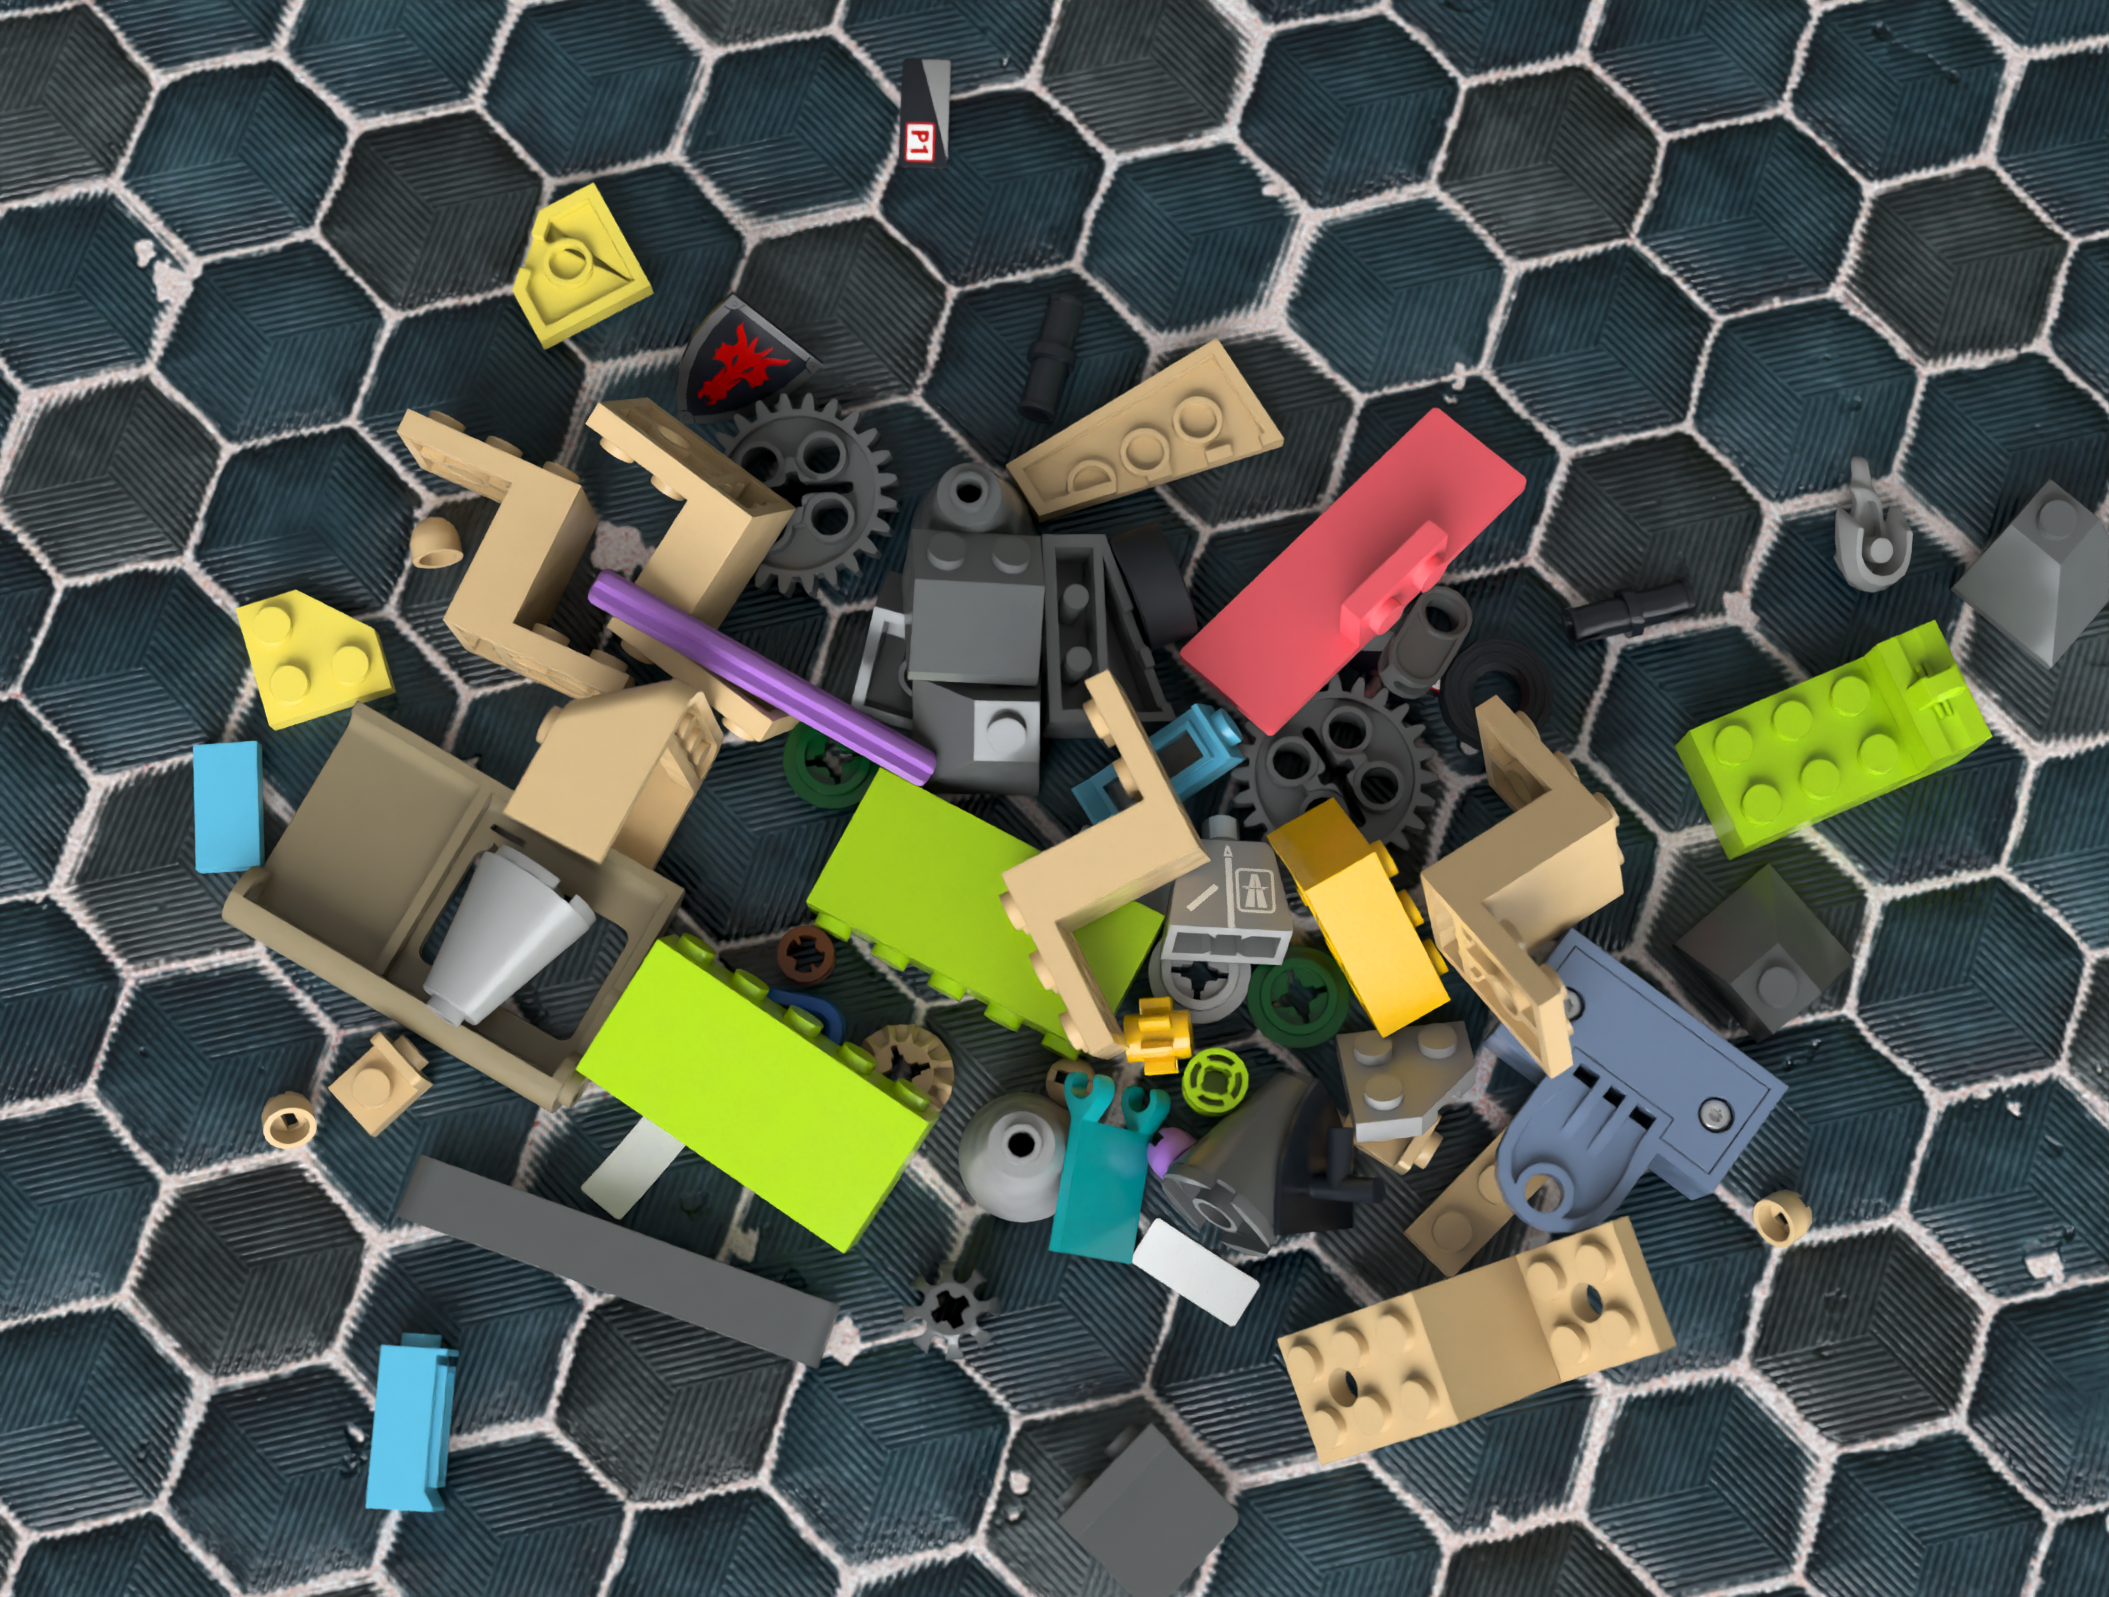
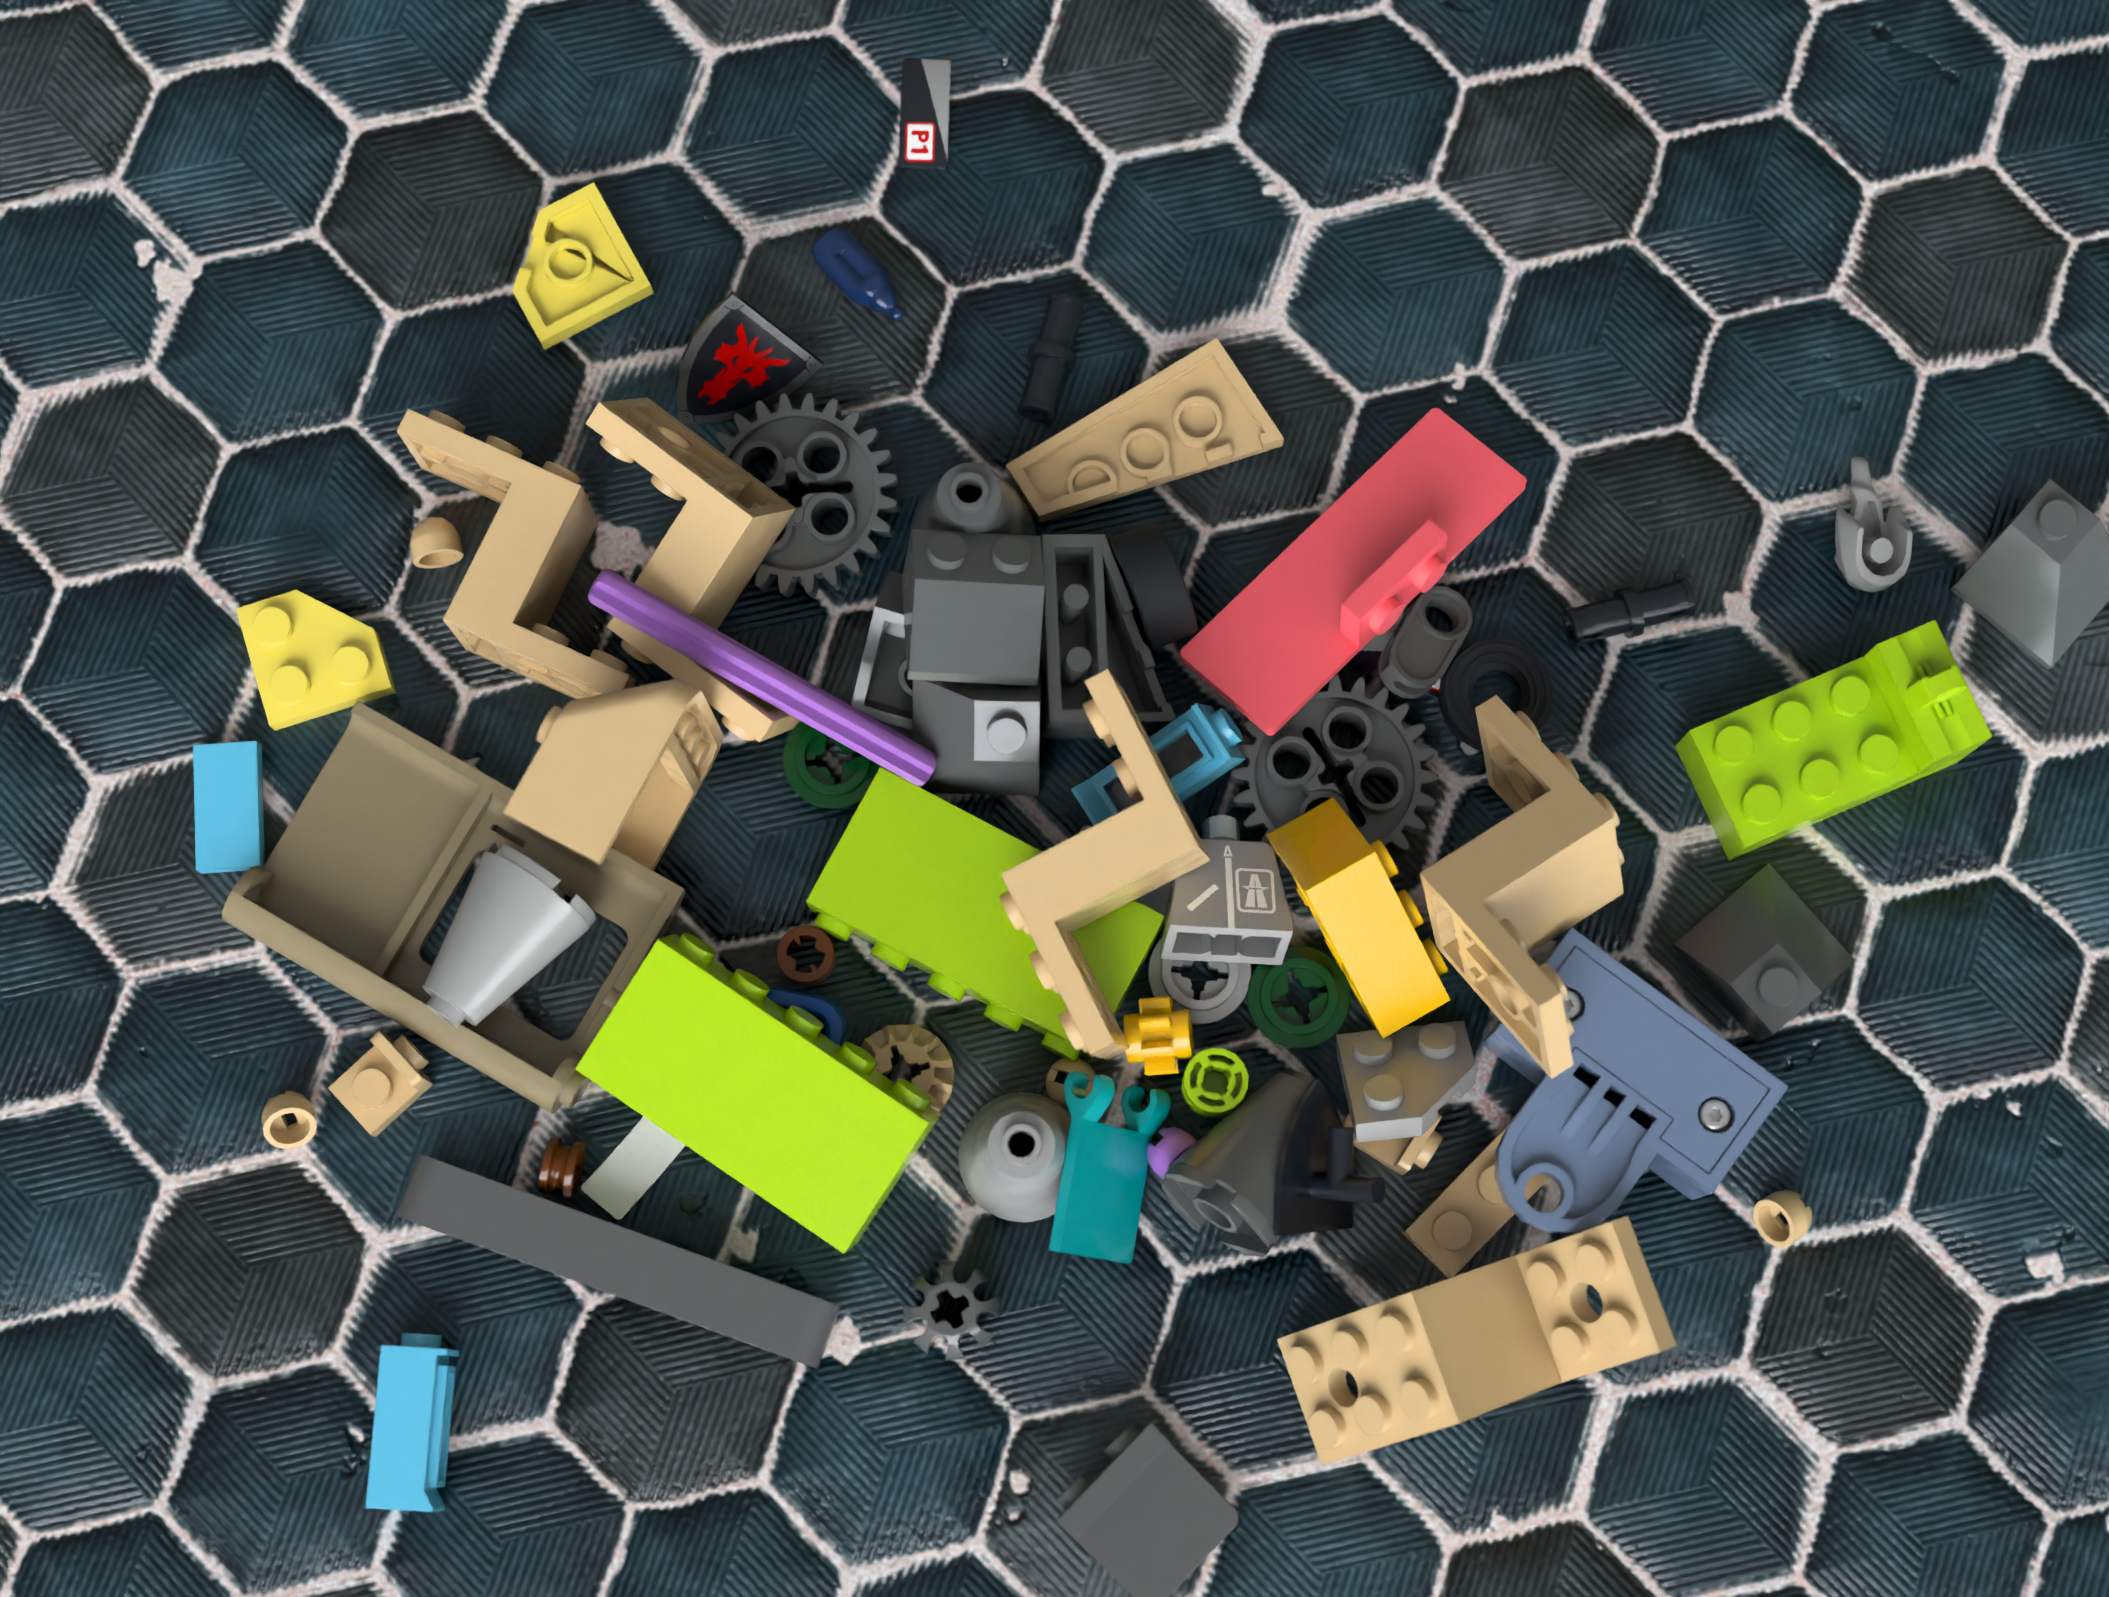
white sticker [1132,1218,1260,1326] -> none
none -> reddish brown bush [539,1136,586,1199]
none -> dark blue piece [811,226,905,322]

